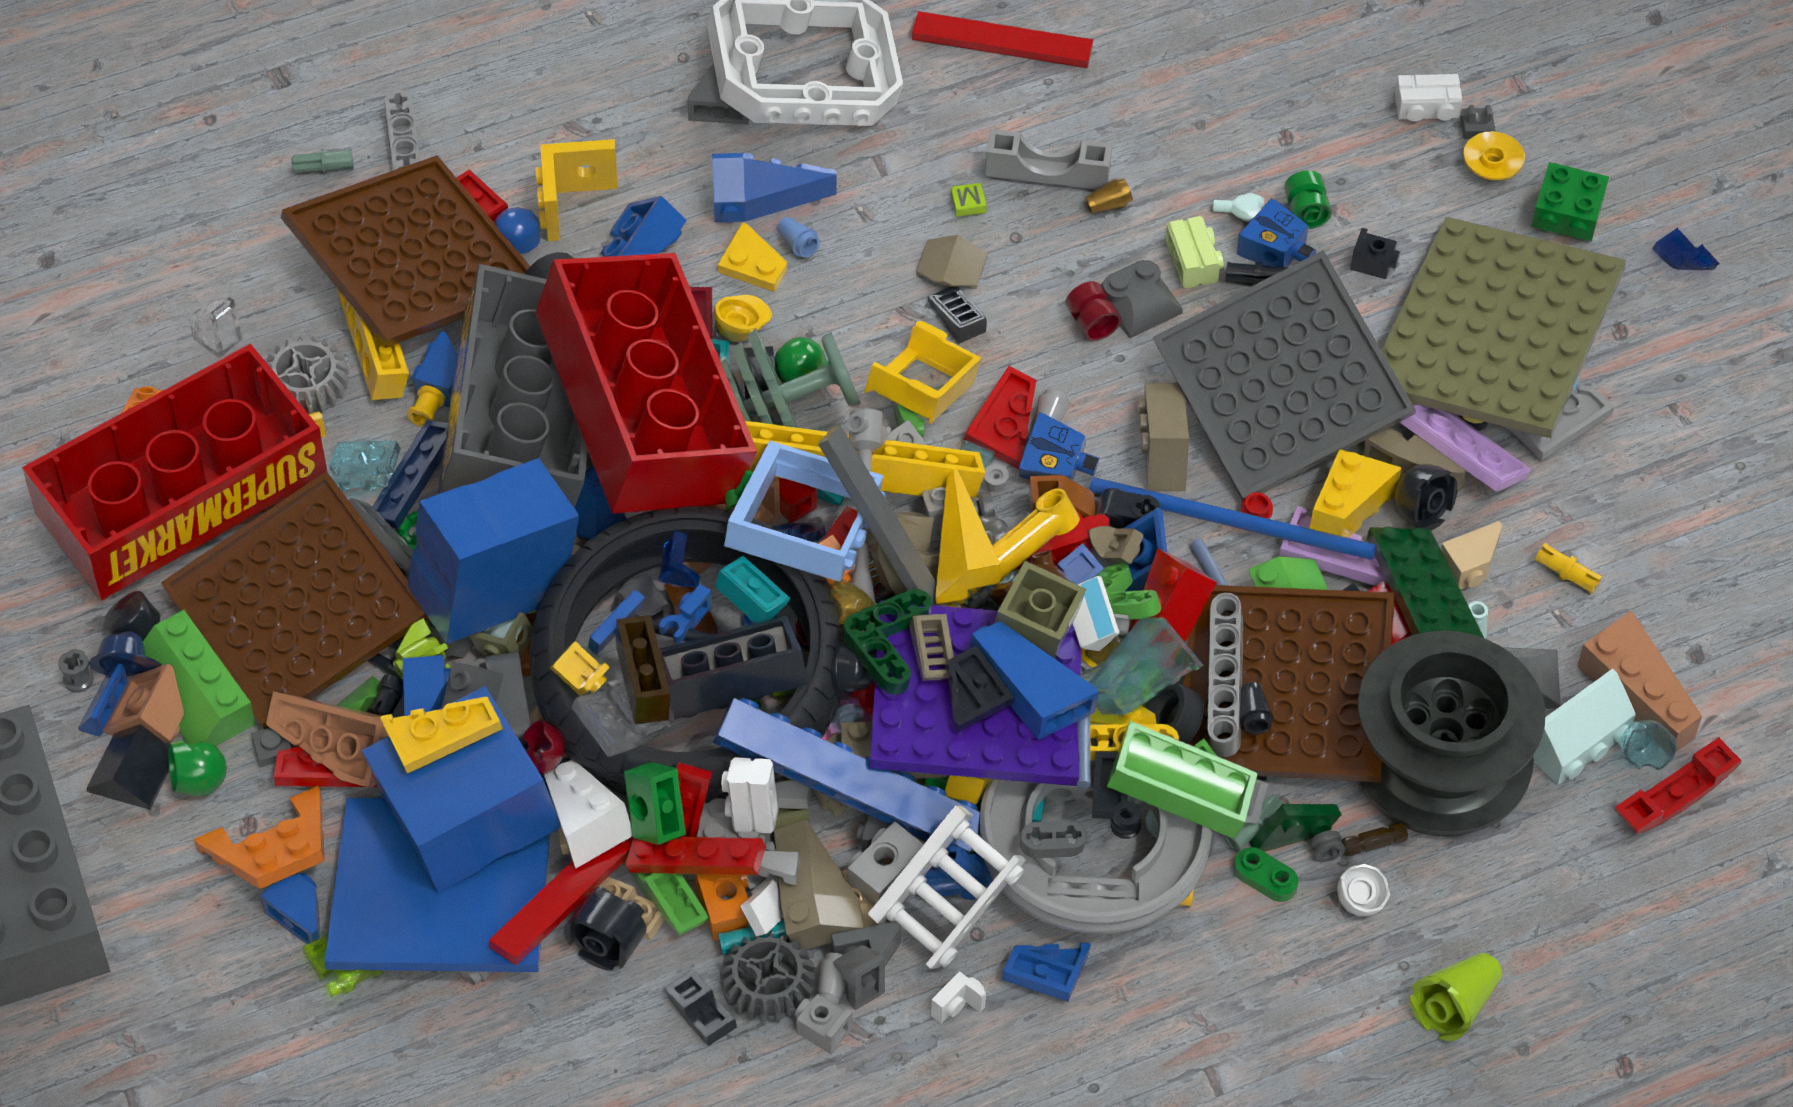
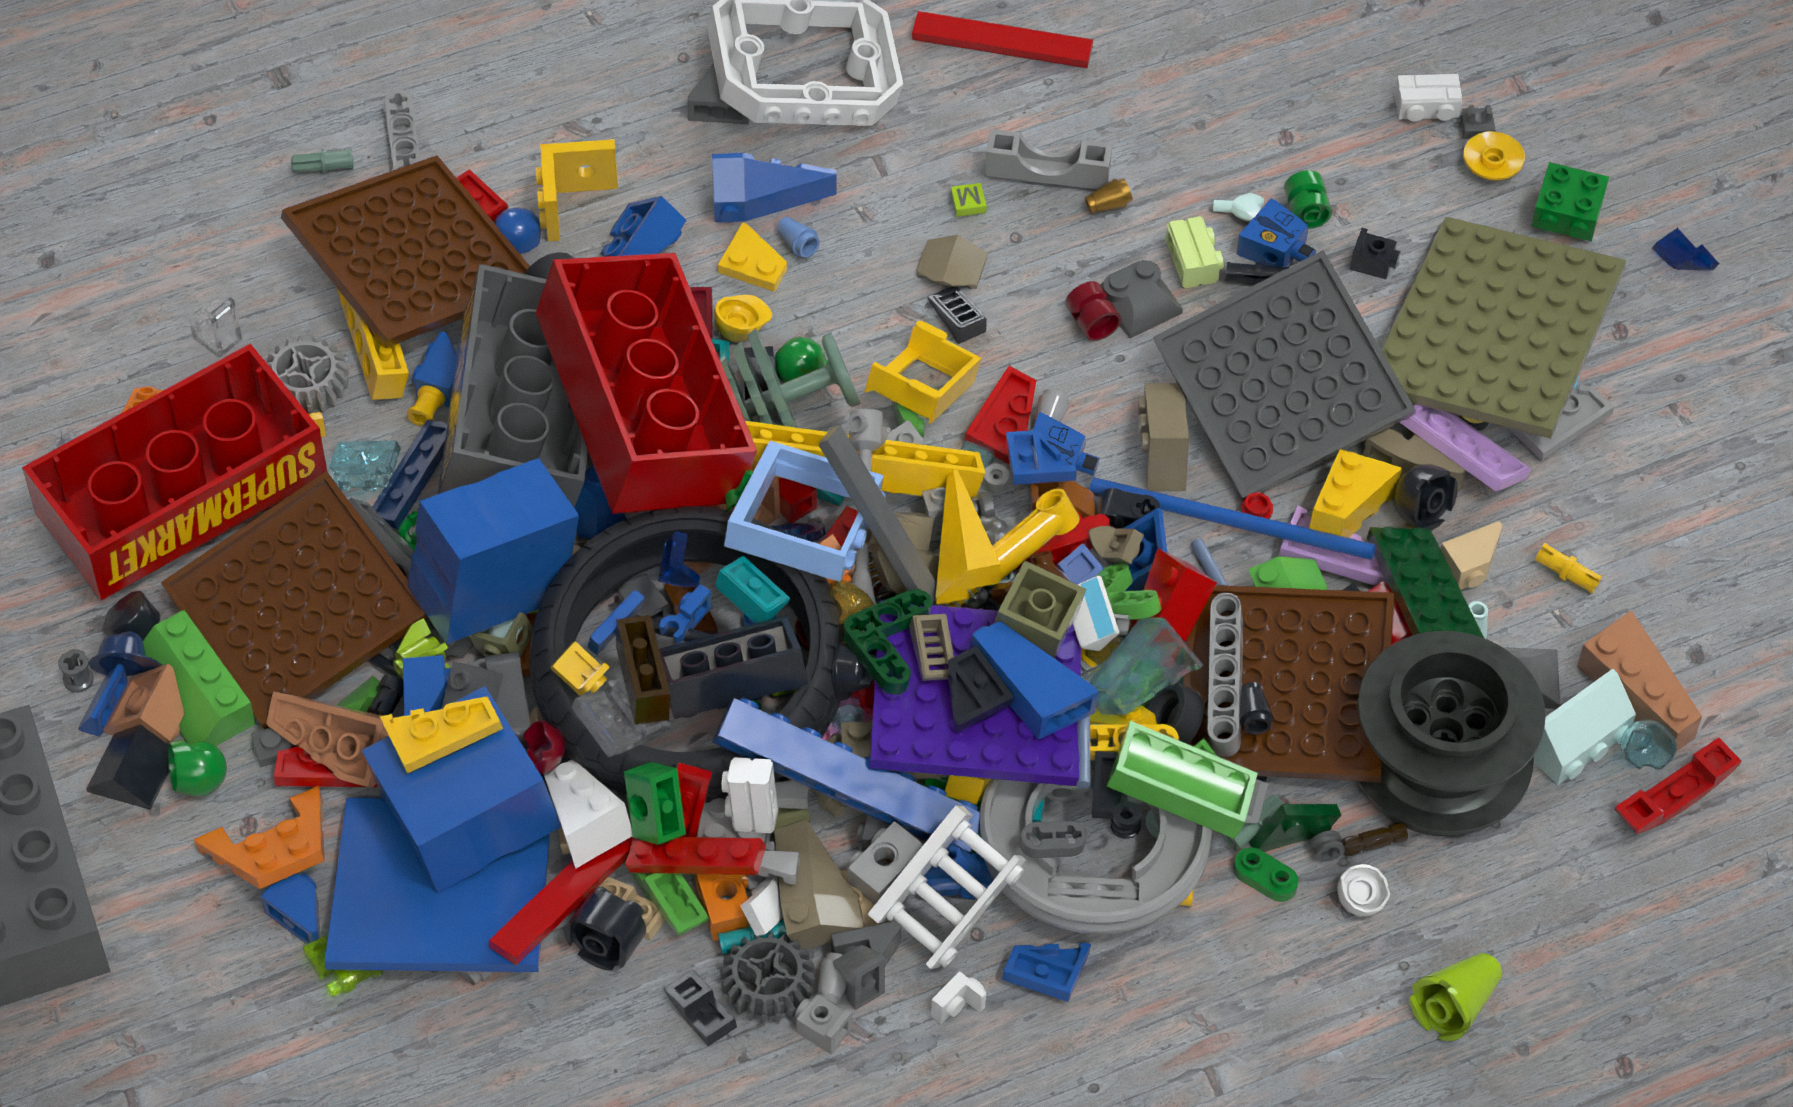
none -> blue wing [1006,430,1077,485]

